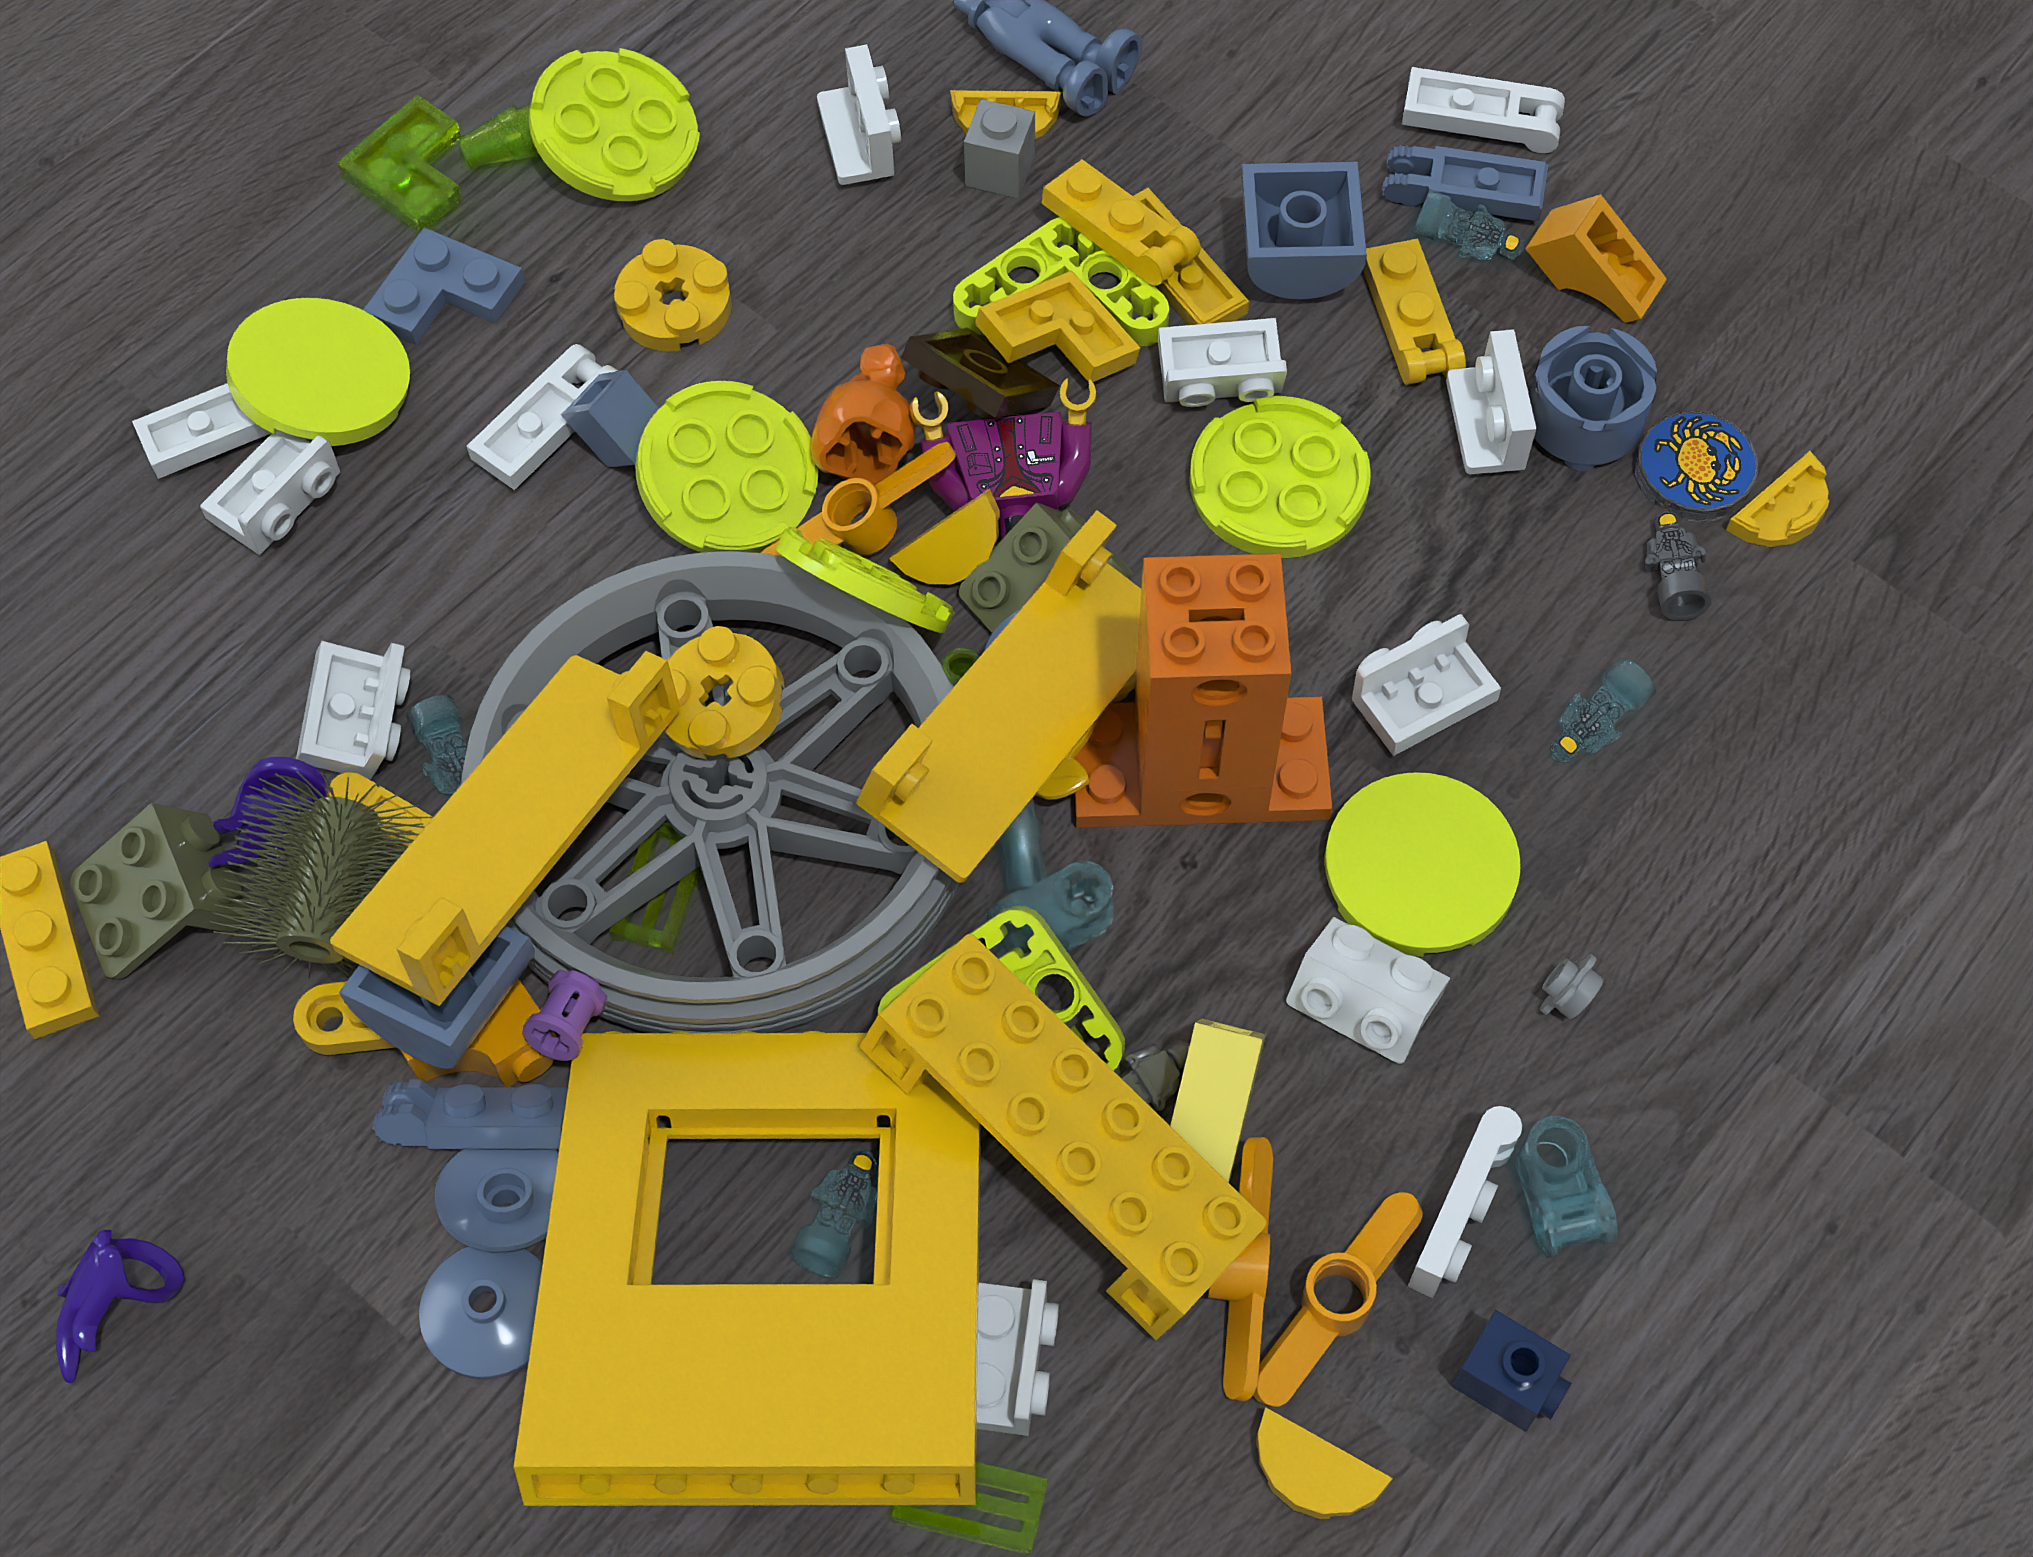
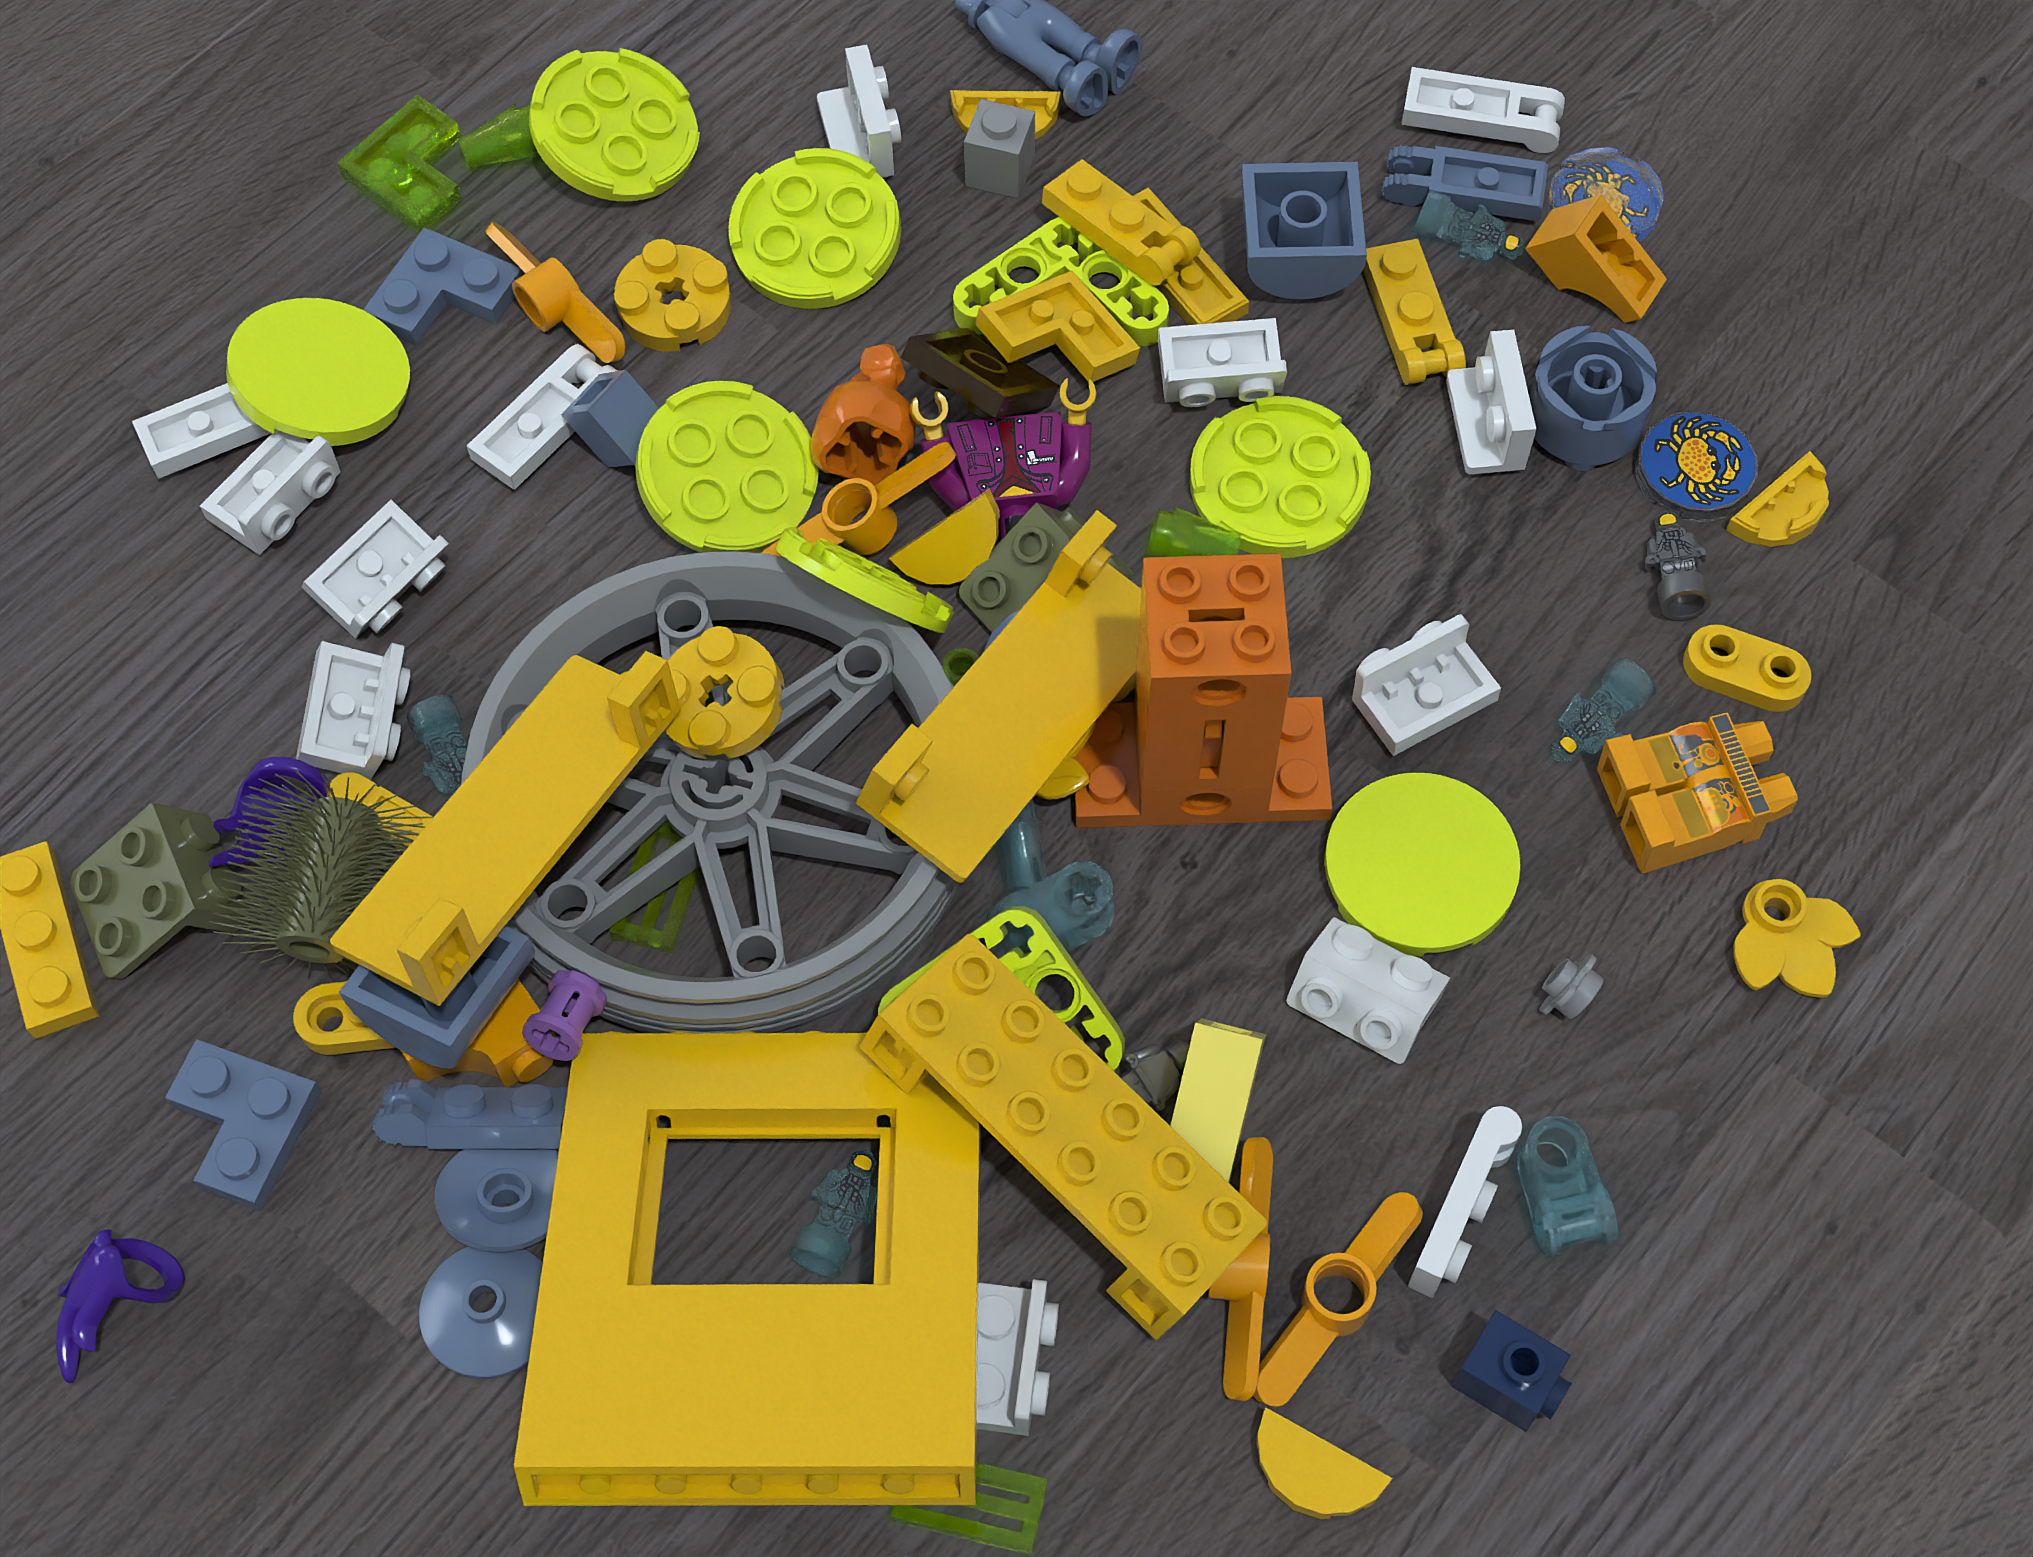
none -> sand blue plate [165,1039,322,1211]
none -> white bracket [302,500,449,639]
none -> light orange piece [485,222,625,363]
none -> neon yellow tile [729,148,901,309]
none -> clear neon green cone [1147,506,1241,557]
none -> clear tile [1547,148,1664,242]
none -> light orange hips [1597,712,1798,874]
none -> yellow plate [1683,624,1812,712]
none -> yellow plate [1733,879,1861,998]

